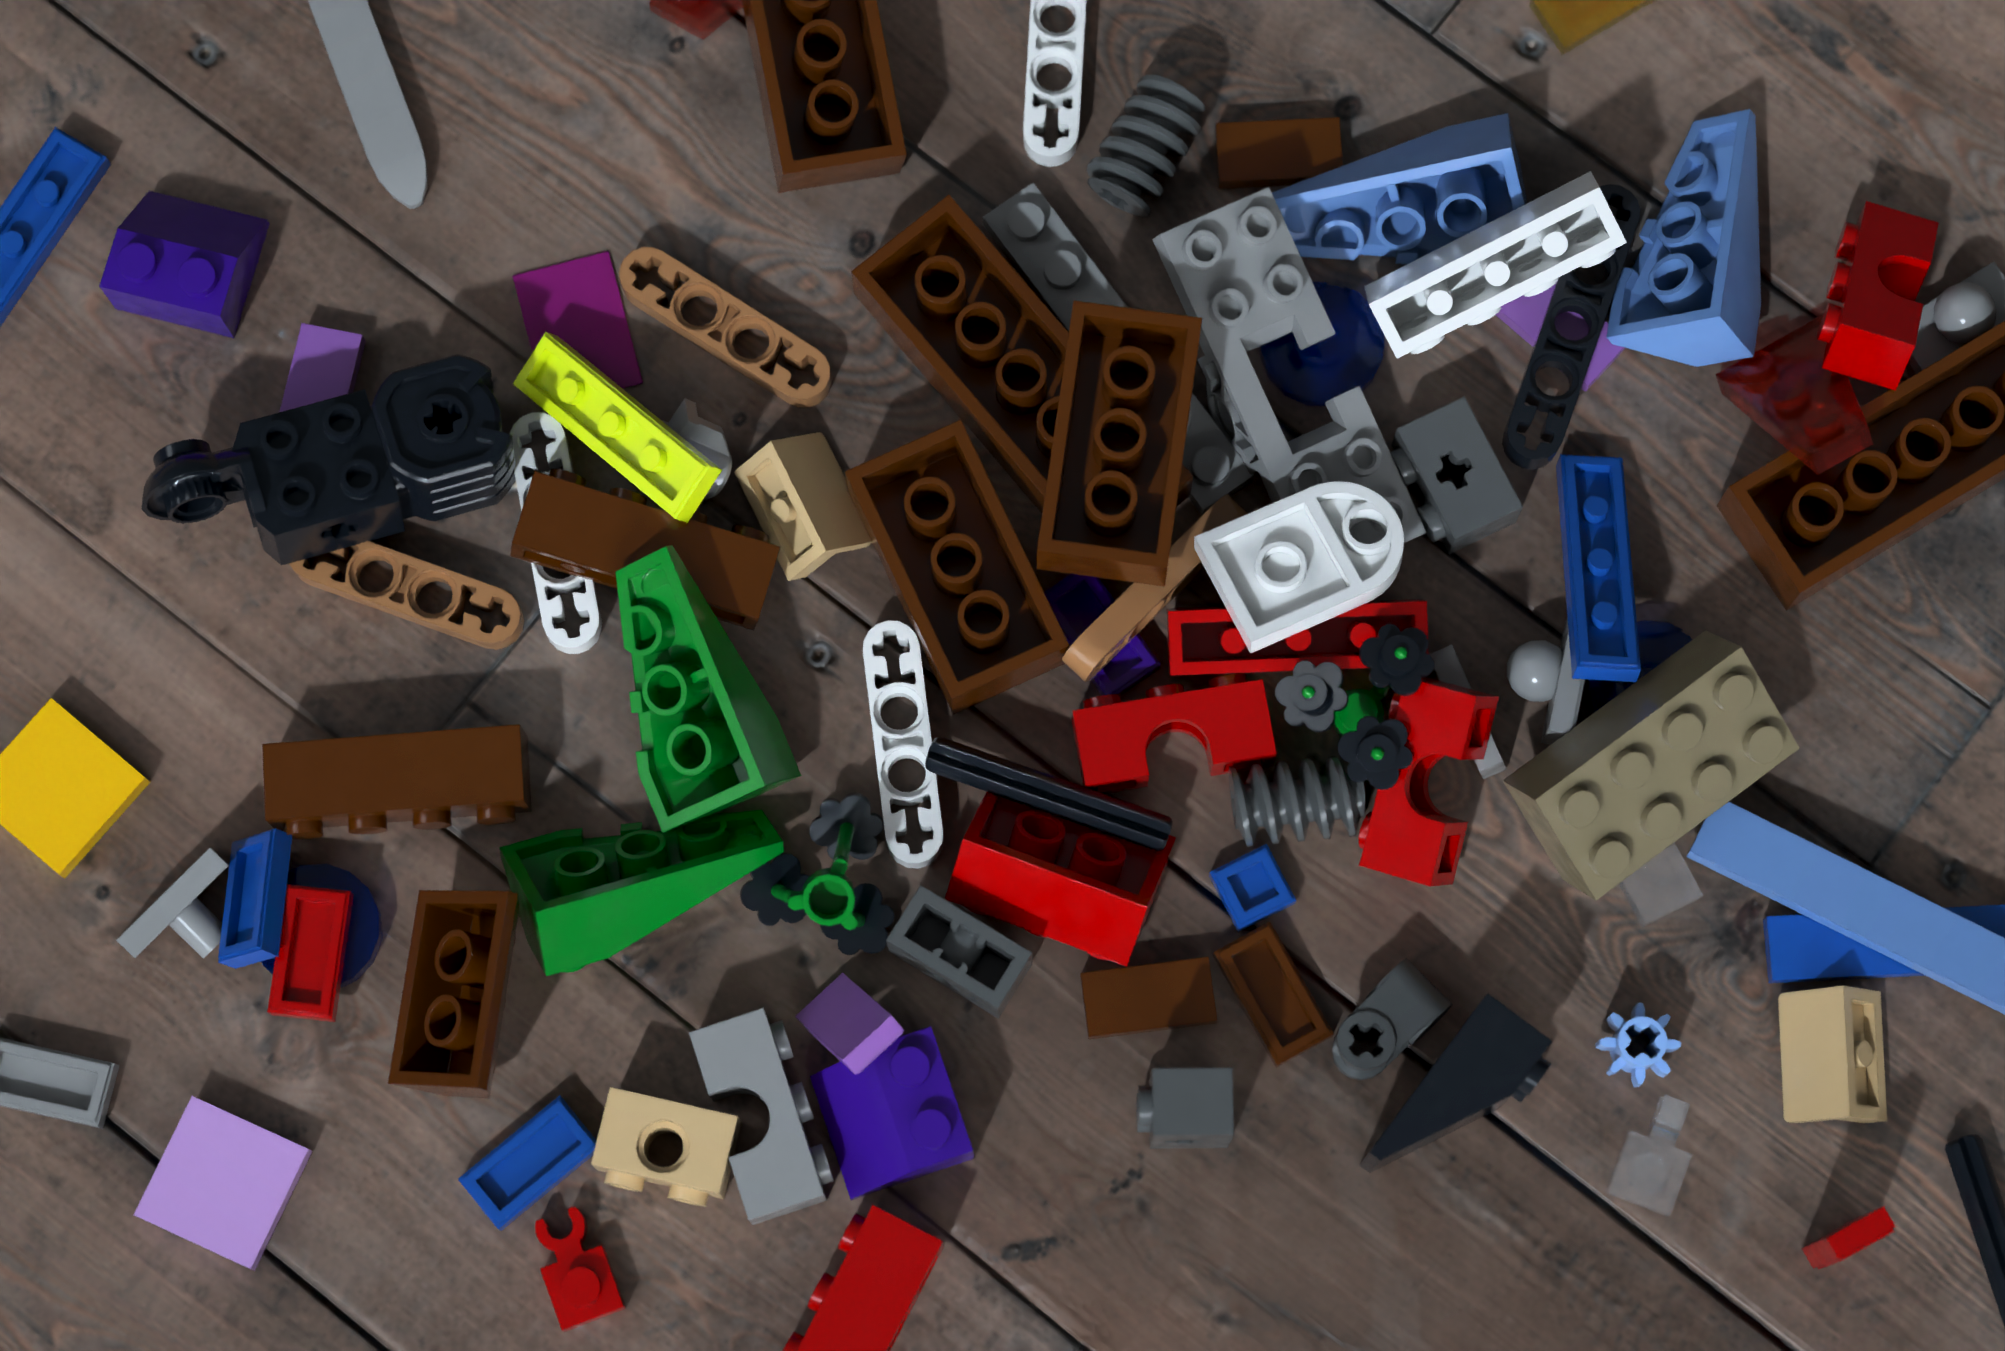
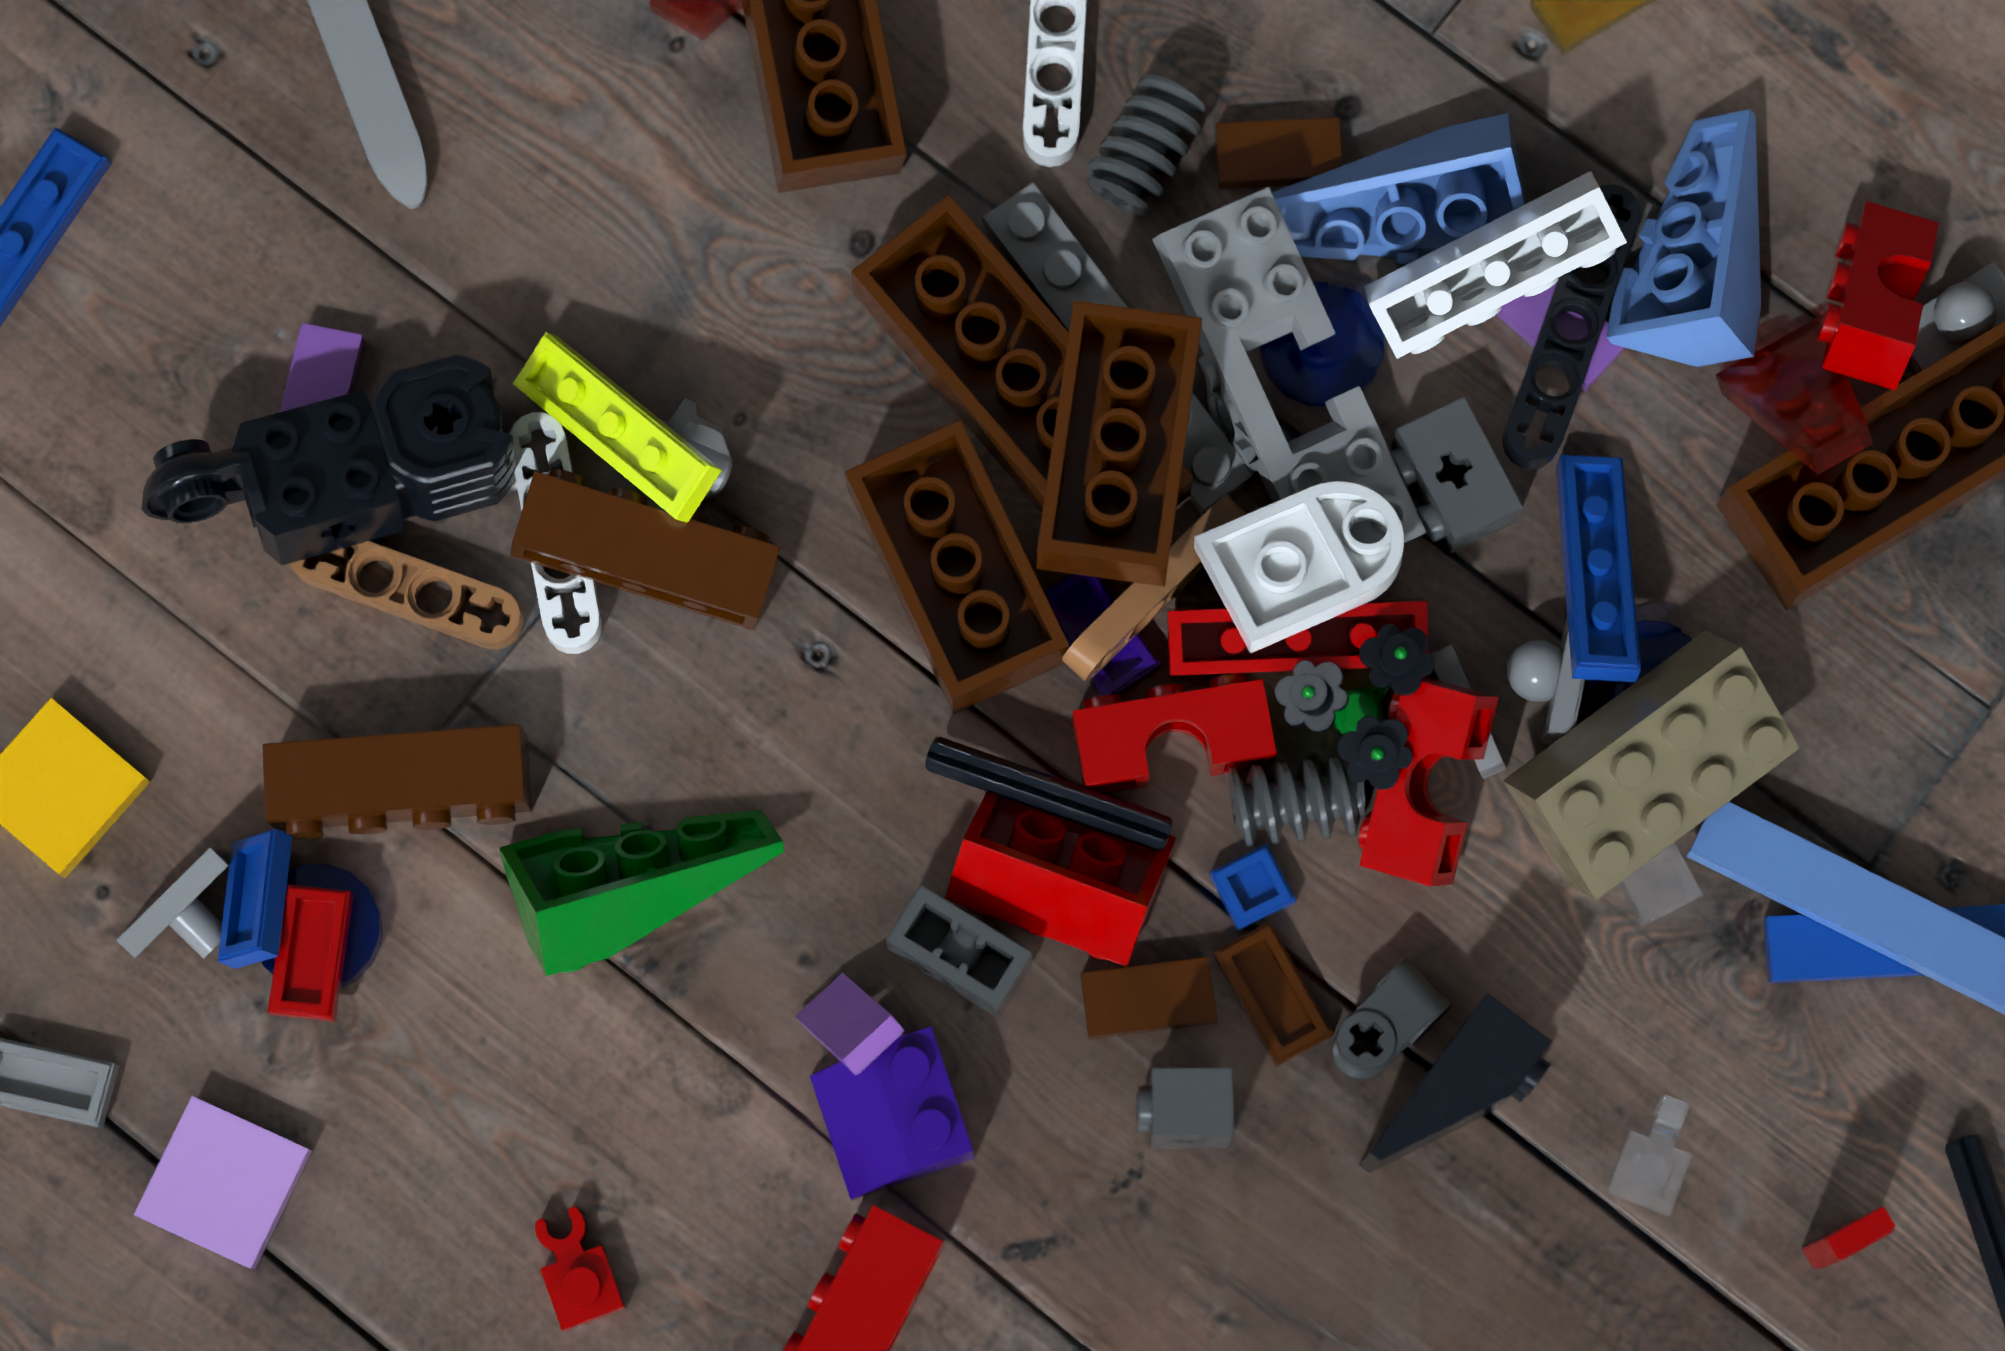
dark purple slope [99,191,270,338] -> none
reddish brown slope [388,890,520,1099] -> none
blue tile [458,1095,597,1231] -> none
magenta sticker [512,251,643,389] -> none
tan brick [591,1087,742,1207] -> none
green wedge [615,545,802,833] -> none
medium nougat beam [619,247,832,408] -> none
light grey arch [689,1008,834,1225] -> none
tan panel [734,432,872,581] -> none
black plant [740,793,895,955] -> none
white beam [863,620,944,869] -> none
light blue gear [1596,1003,1681,1087] -> none
tan panel [1778,985,1887,1123] -> none

